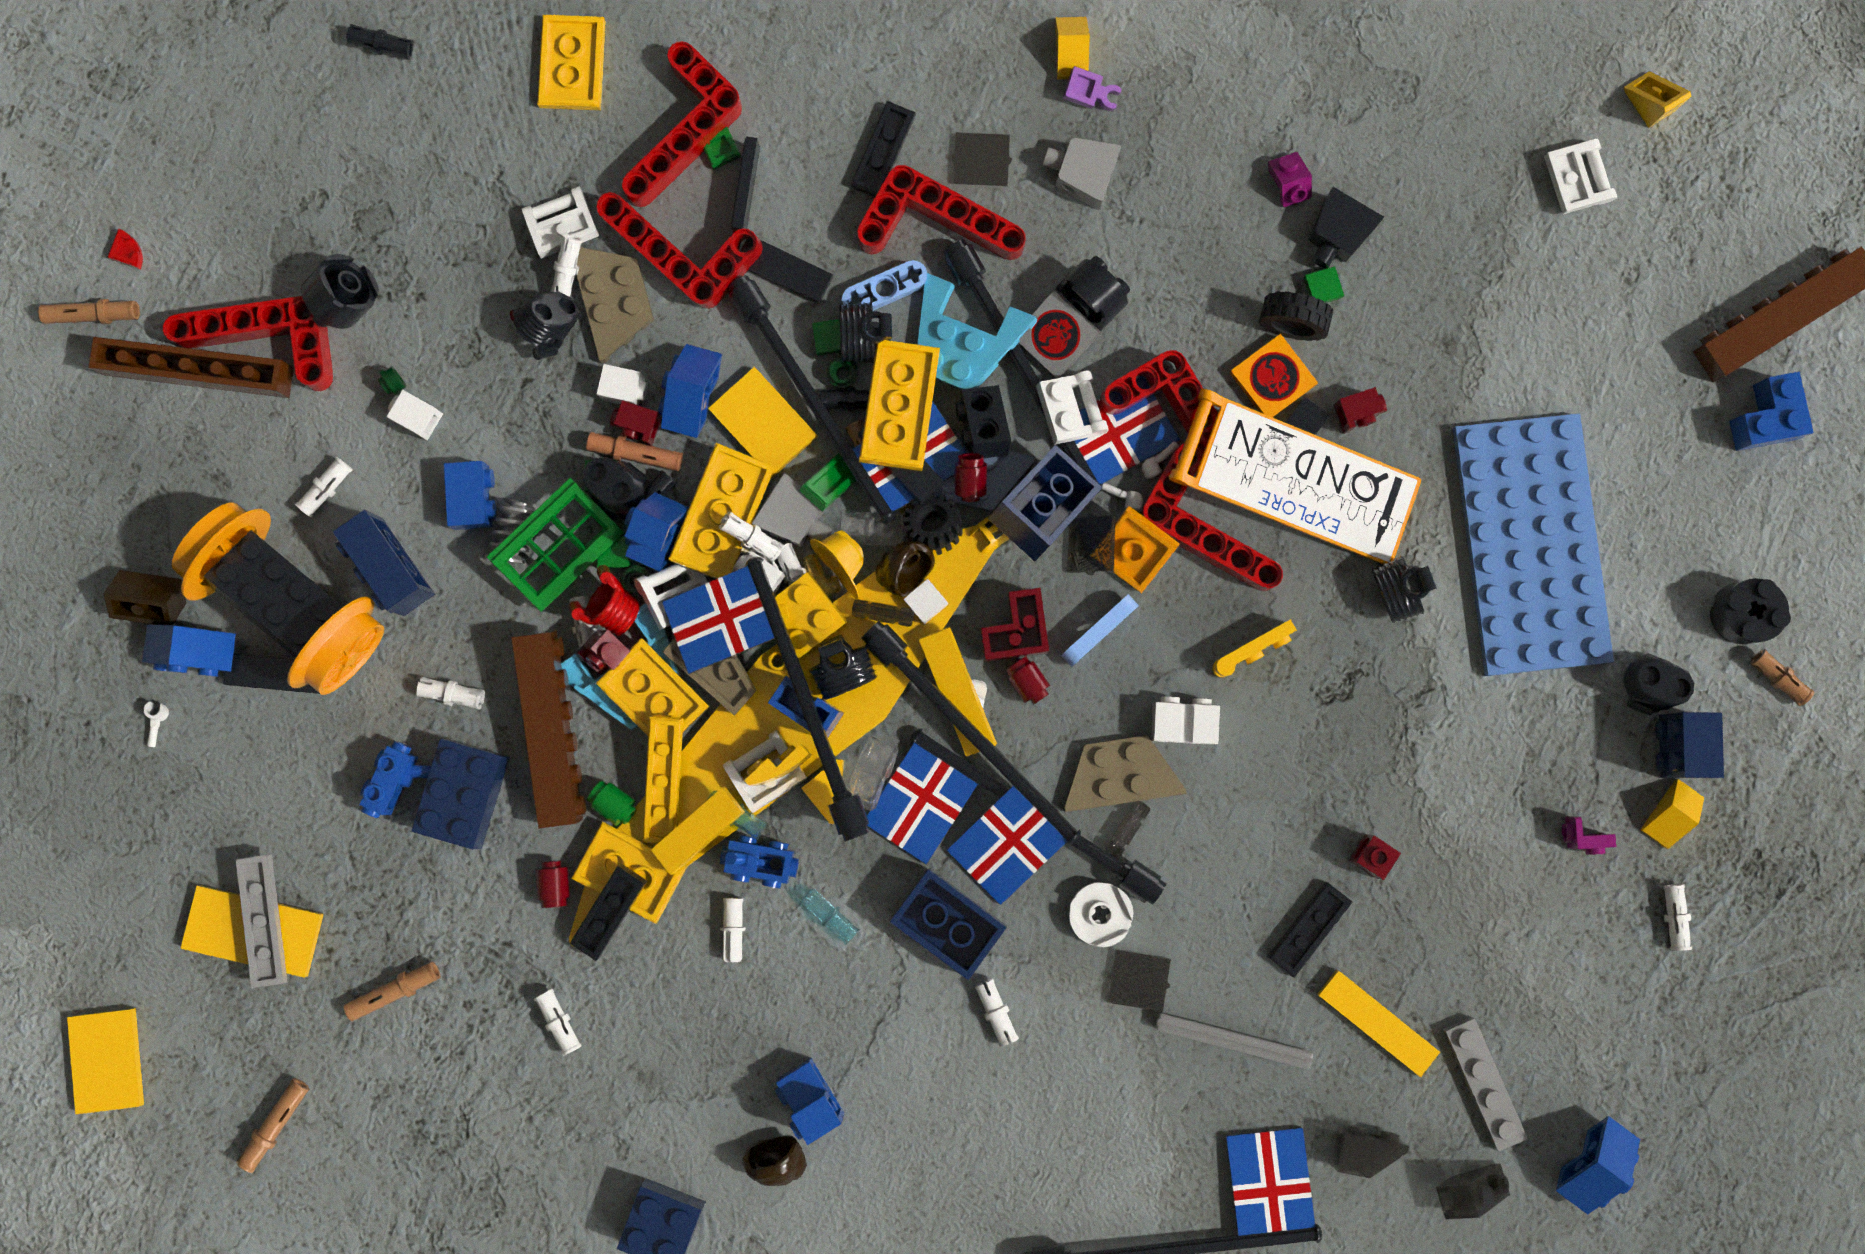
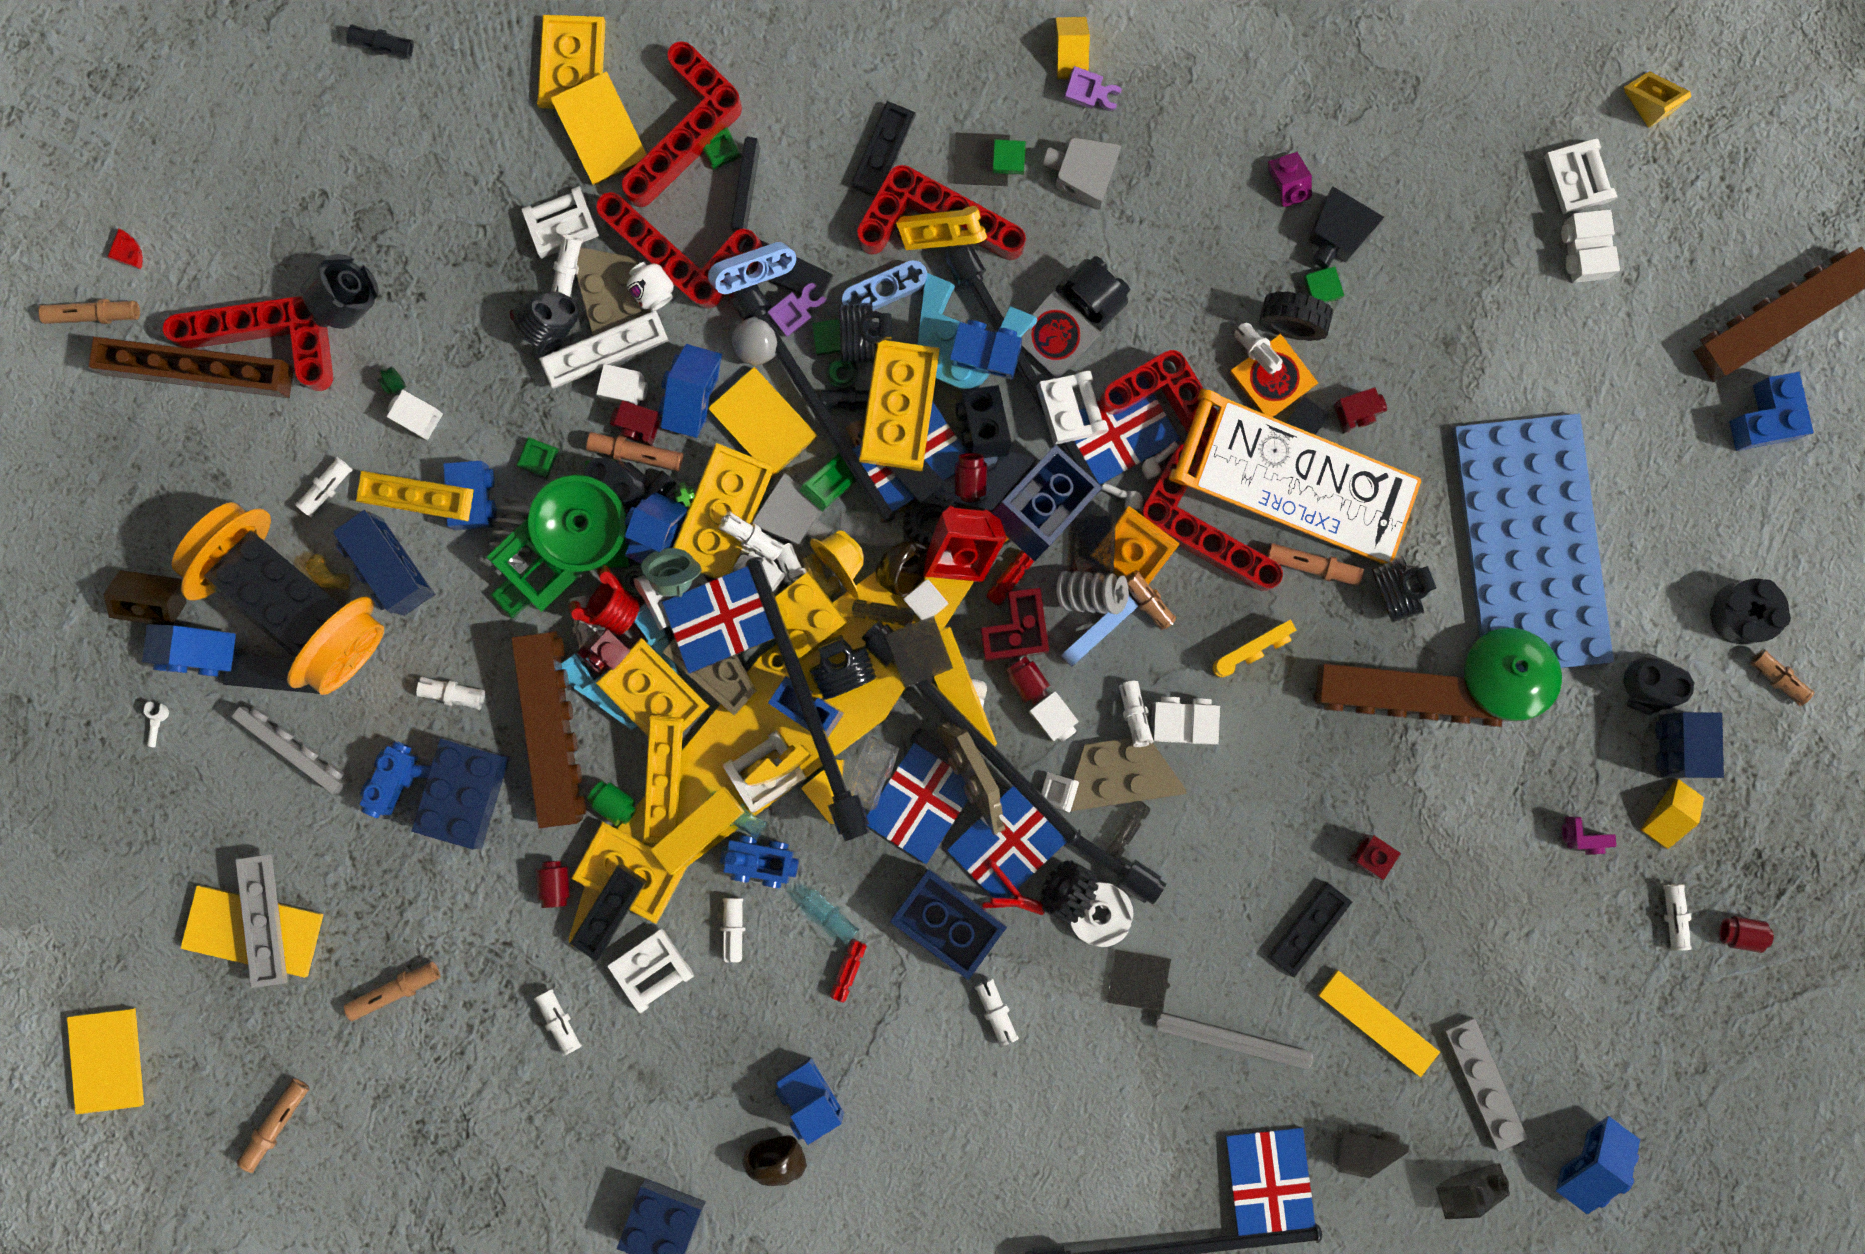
none -> light grey plate [232,706,350,794]
none -> clear yellow arm [305,554,350,590]
none -> yellow tile [356,471,474,521]
none -> green tile [490,579,531,618]
none -> green tile [516,437,559,479]
none -> green dish [528,475,627,572]
none -> white tile [539,310,669,389]
none -> yellow tile [551,71,647,186]
none -> white plate [608,928,694,1013]
none -> white head [627,262,674,311]
none -> sand green piece [641,548,702,598]
none -> bright green axle [674,482,695,507]
none -> light blue beam [708,242,796,294]
none -> light grey hair [732,317,777,365]
none -> medium lavender plate [768,283,826,337]
none -> red axle [830,939,867,1003]
none -> clear smoke piece [884,616,953,688]
none -> yellow plate [896,206,987,250]
none -> red slope [923,505,1007,582]
none -> dark tan wing [936,721,1005,835]
none -> blue brick [950,320,1022,380]
none -> red plant [981,861,1045,915]
none -> red axle [986,550,1034,606]
none -> green tile [993,139,1026,175]
none -> white brick [1029,691,1079,743]
none -> black tyre [1040,860,1099,924]
none -> white tile [1041,772,1079,812]
none -> light grey piece [1057,571,1129,614]
none -> white pin [1119,681,1154,747]
none -> medium nougat pin [1125,570,1176,630]
none -> white axle [1234,323,1283,374]
none -> nougat pin [1267,543,1364,586]
none -> reddish brown brick [1315,664,1508,727]
none -> green dish [1464,628,1562,721]
none -> white brick [1561,210,1620,283]
none -> dark red brick [1719,916,1774,953]

